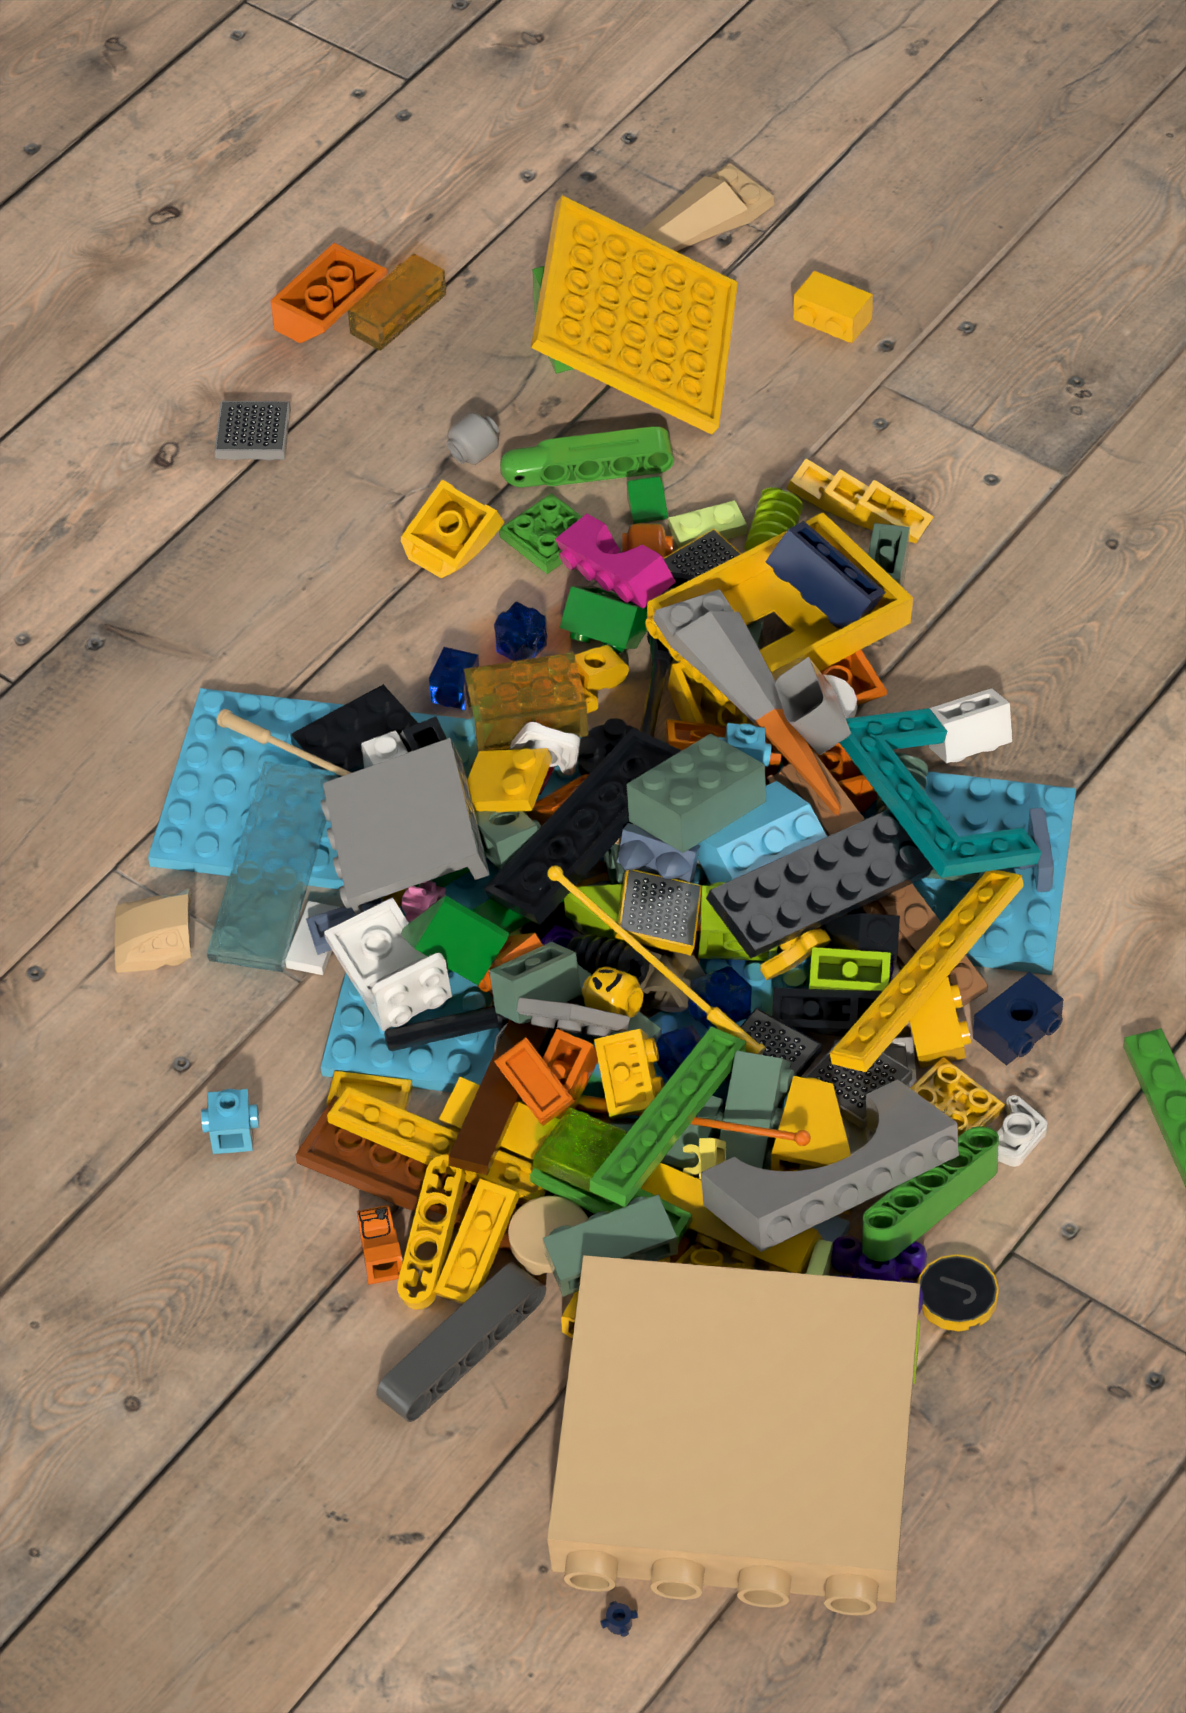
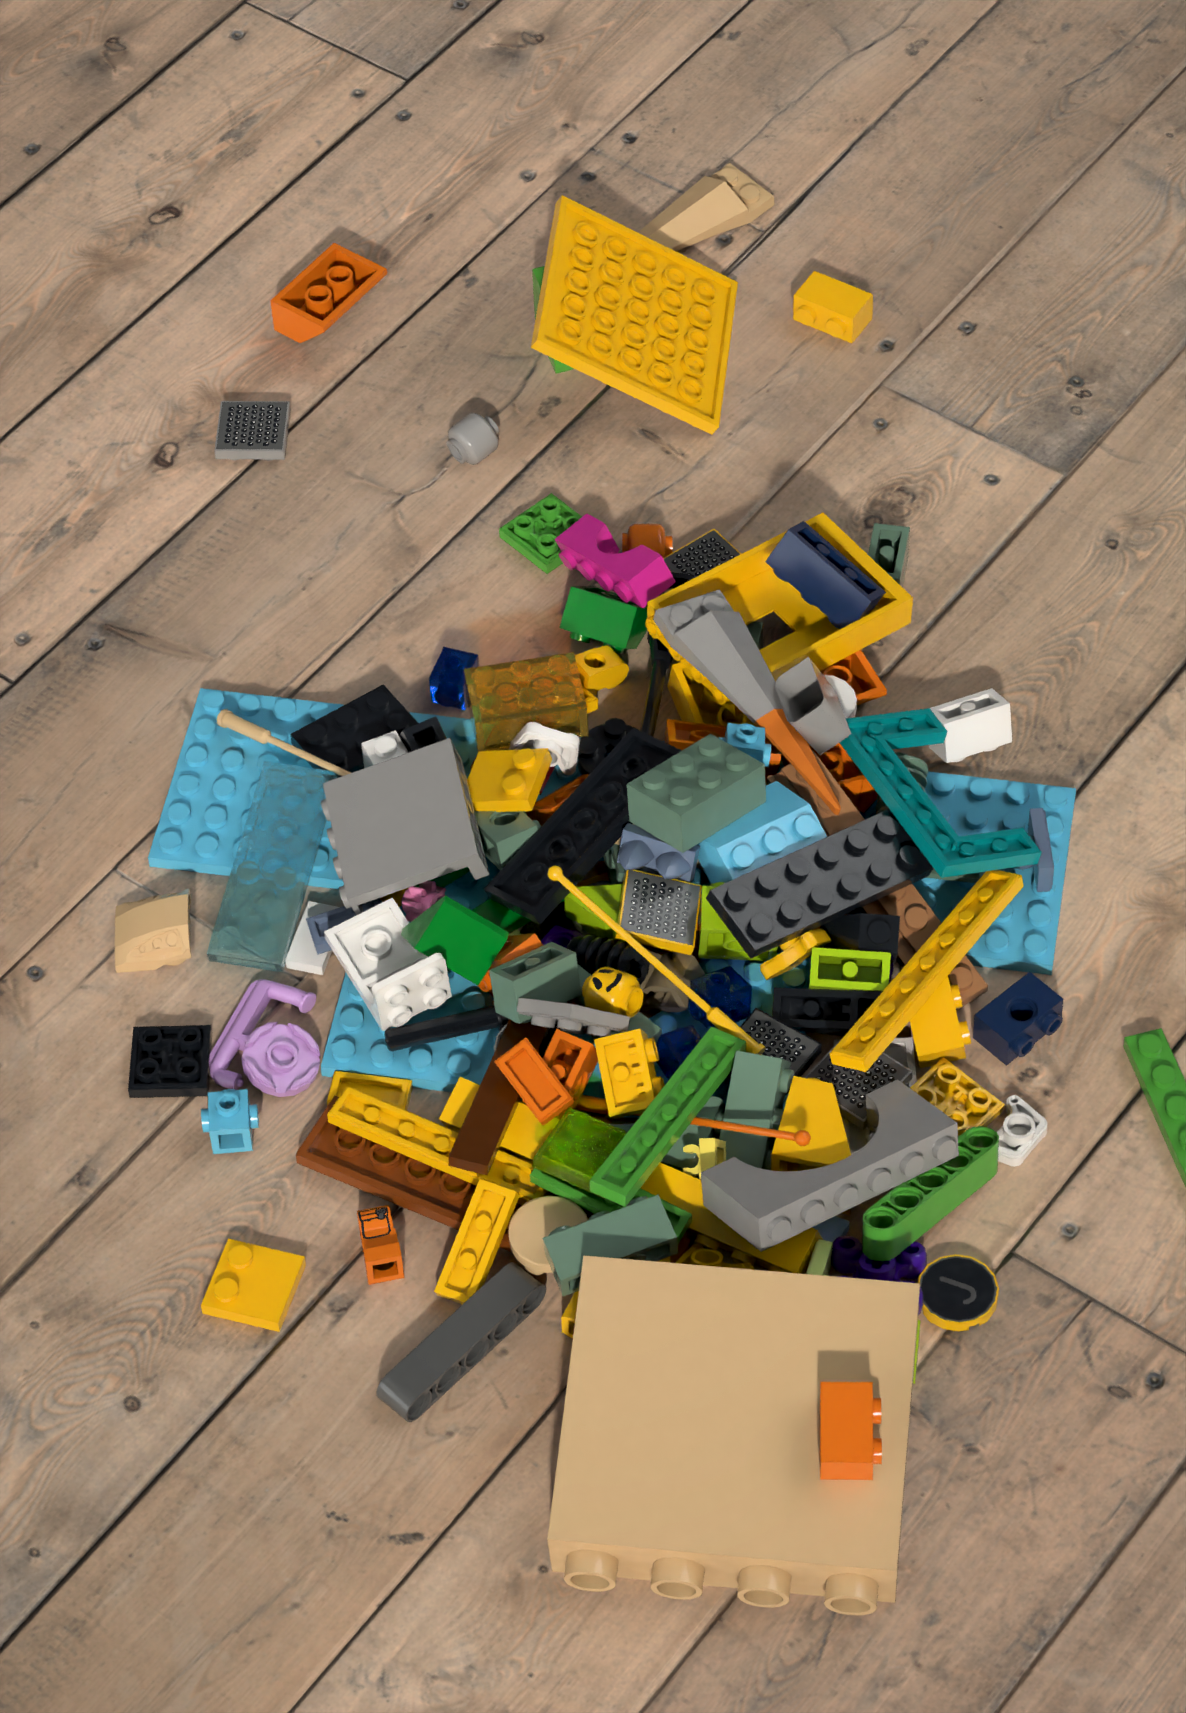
clear yellow brick [348,254,446,351] -> none
yellow beam [397,1155,466,1310] -> none
yellow slope [400,479,505,578] -> none
clear blue brick [494,601,548,668] -> none
bright green piece [500,426,674,488] -> none
dark blue piece [600,1601,638,1637] -> none
green slope [627,476,668,524] -> none
yellowish green plate [668,500,747,549] -> none
lime piece [744,487,803,552] -> none
yellow slope [786,459,934,543] -> none
none -> black tile [128,1025,212,1098]
none -> yellow plate [201,1238,306,1332]
none -> lavender piece [209,979,316,1090]
none -> lavender tile [241,1022,320,1097]
none -> orange brick [820,1382,882,1480]

